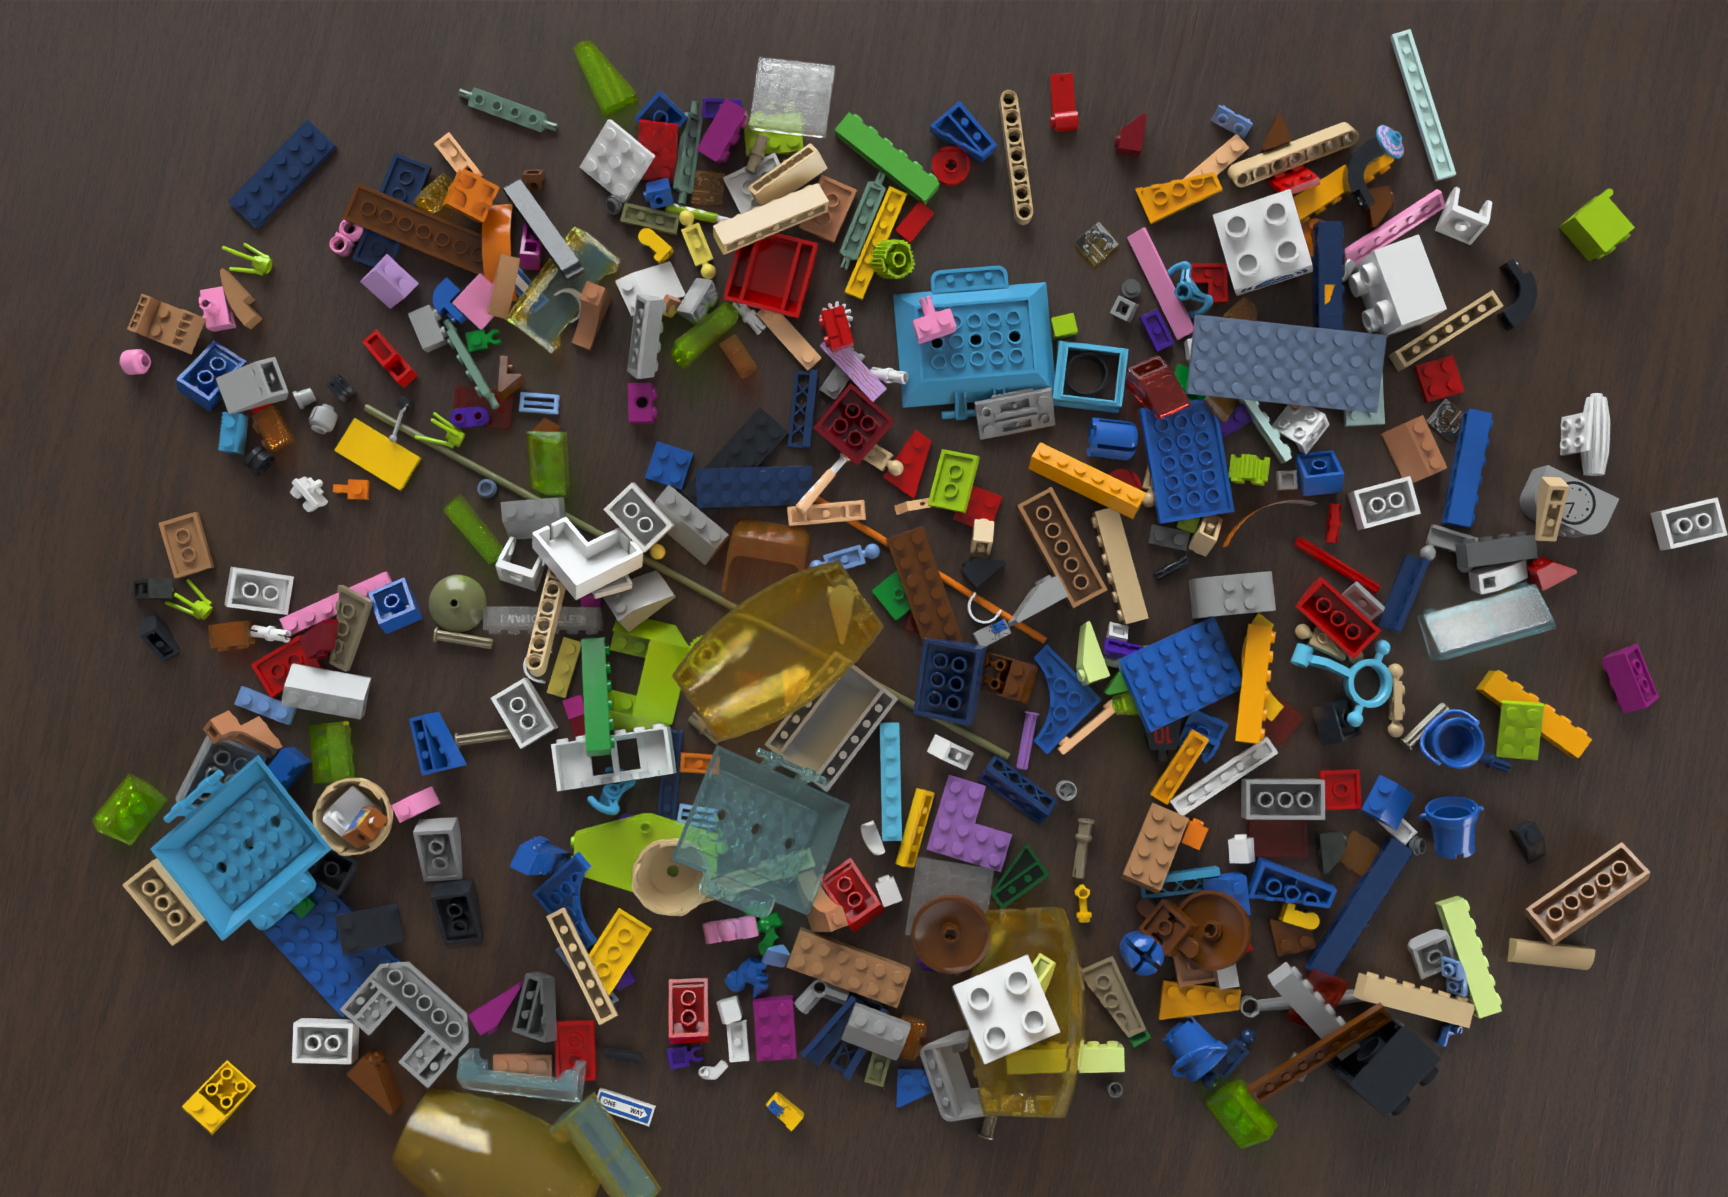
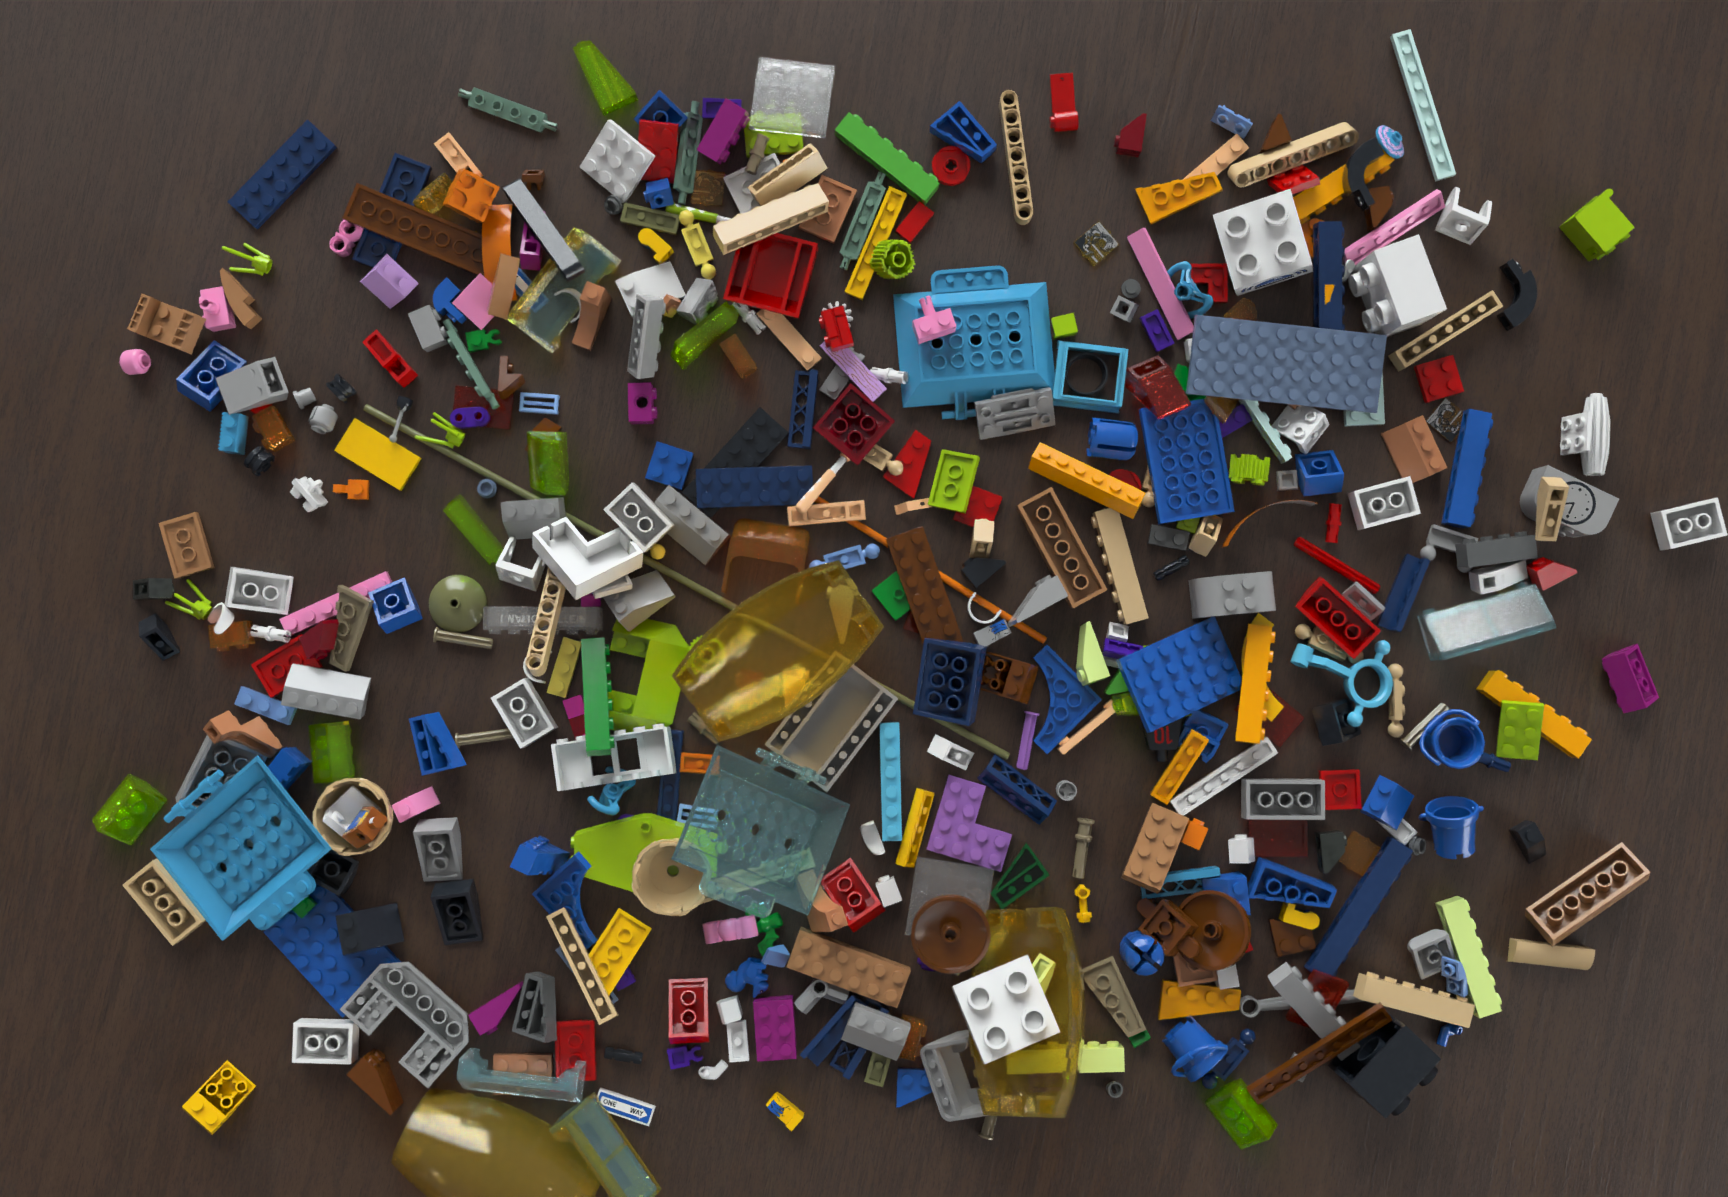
none -> white helmet [208,602,235,634]

